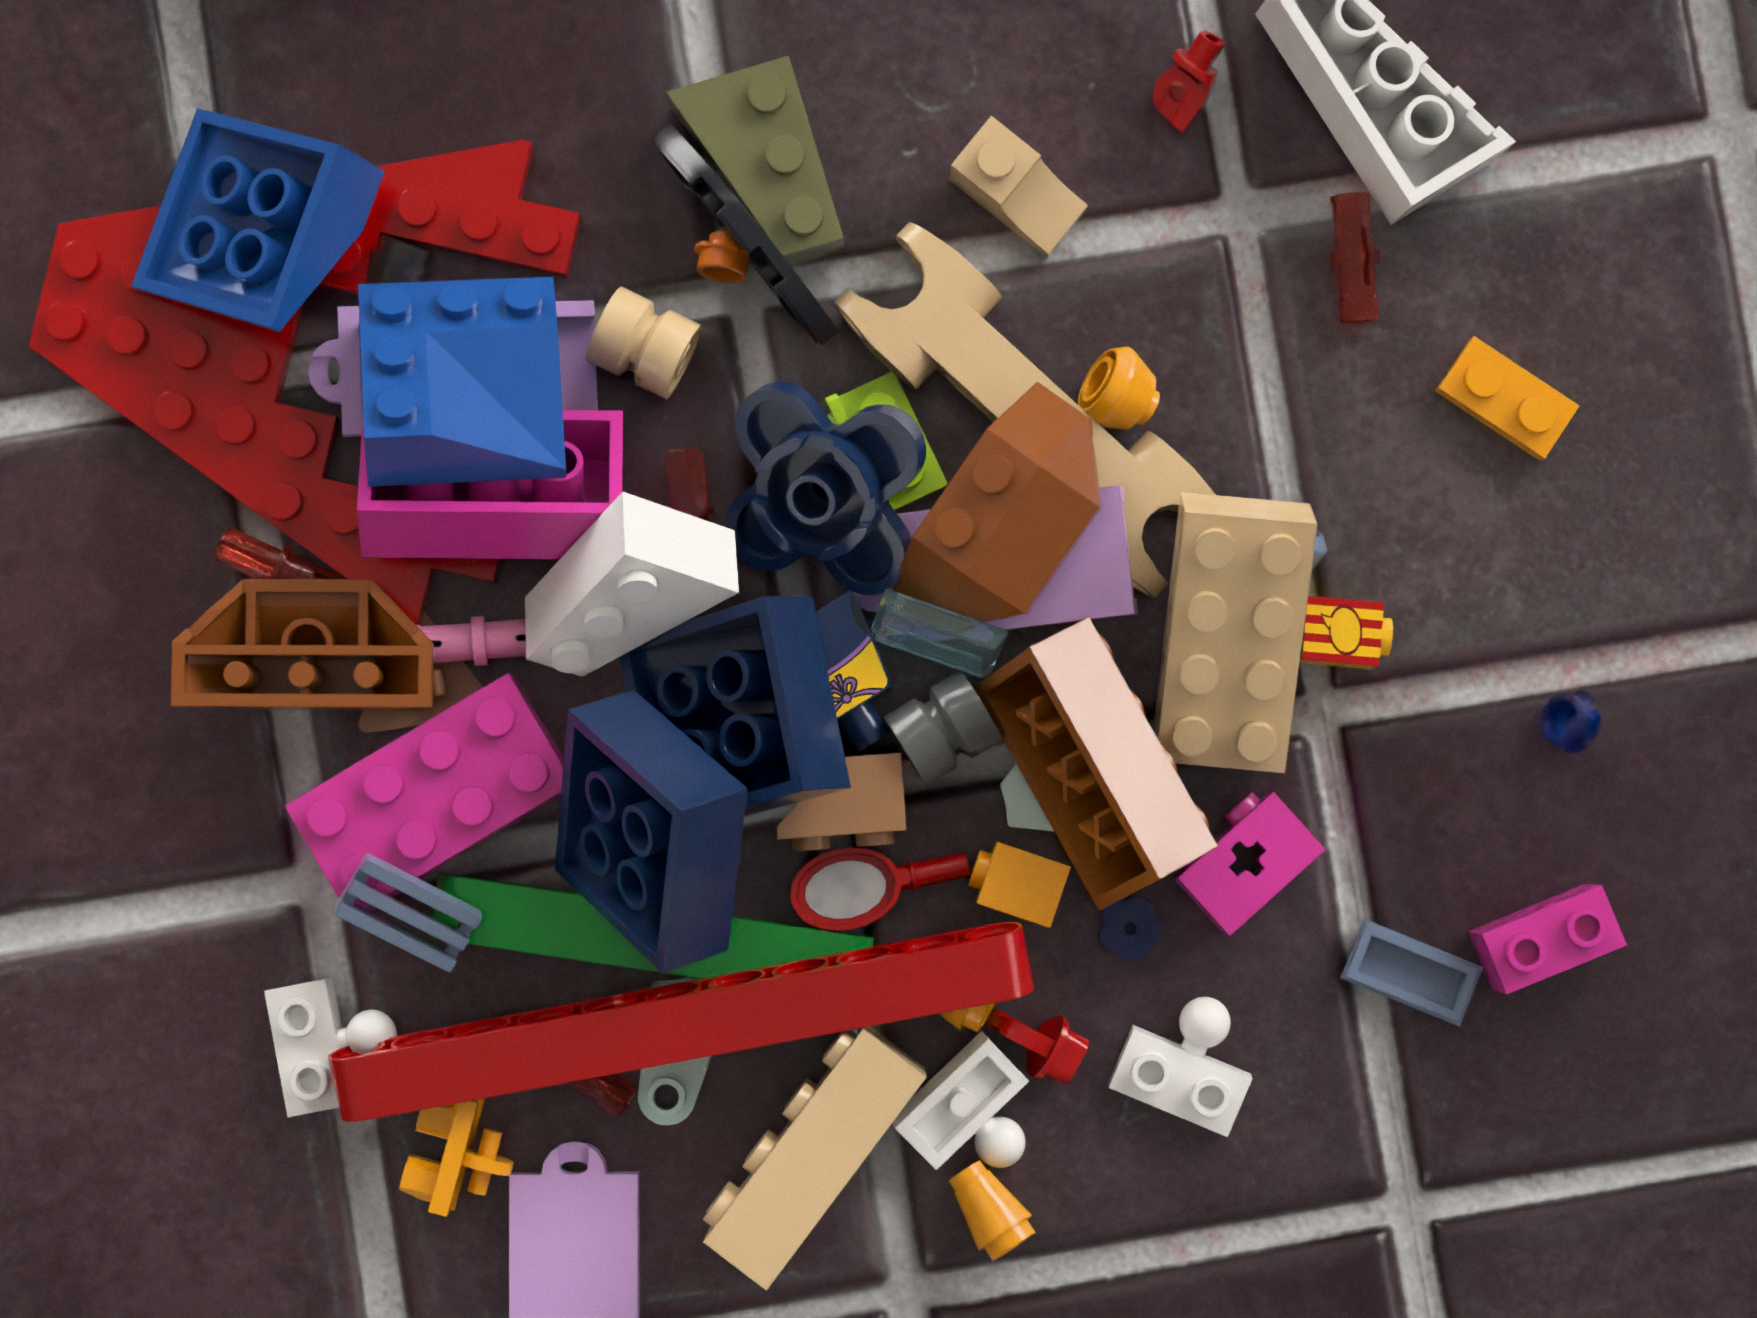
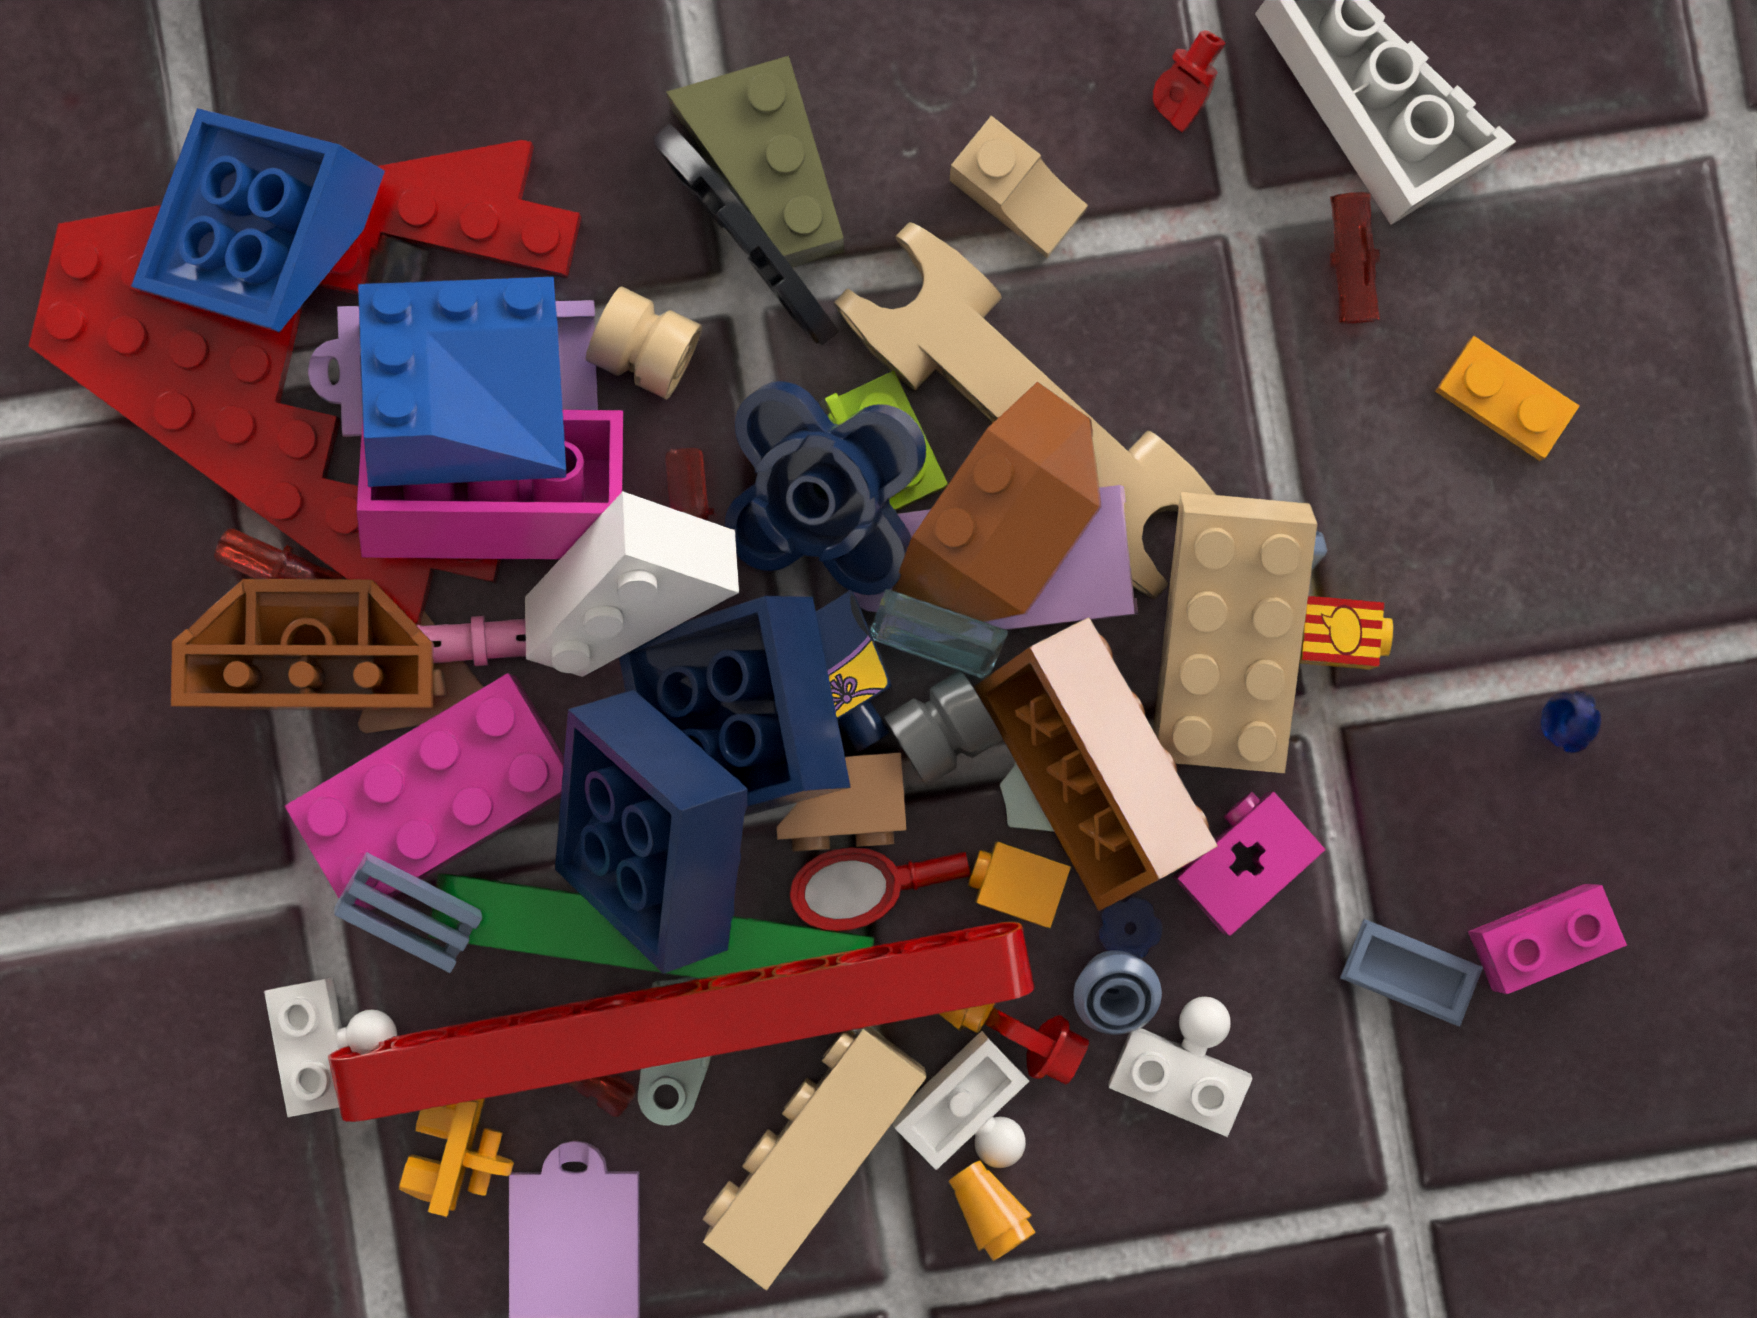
orange plate [694,231,751,283] -> none
light orange cone [1078,346,1160,430] -> none
none -> sand blue cone [1073,950,1162,1035]

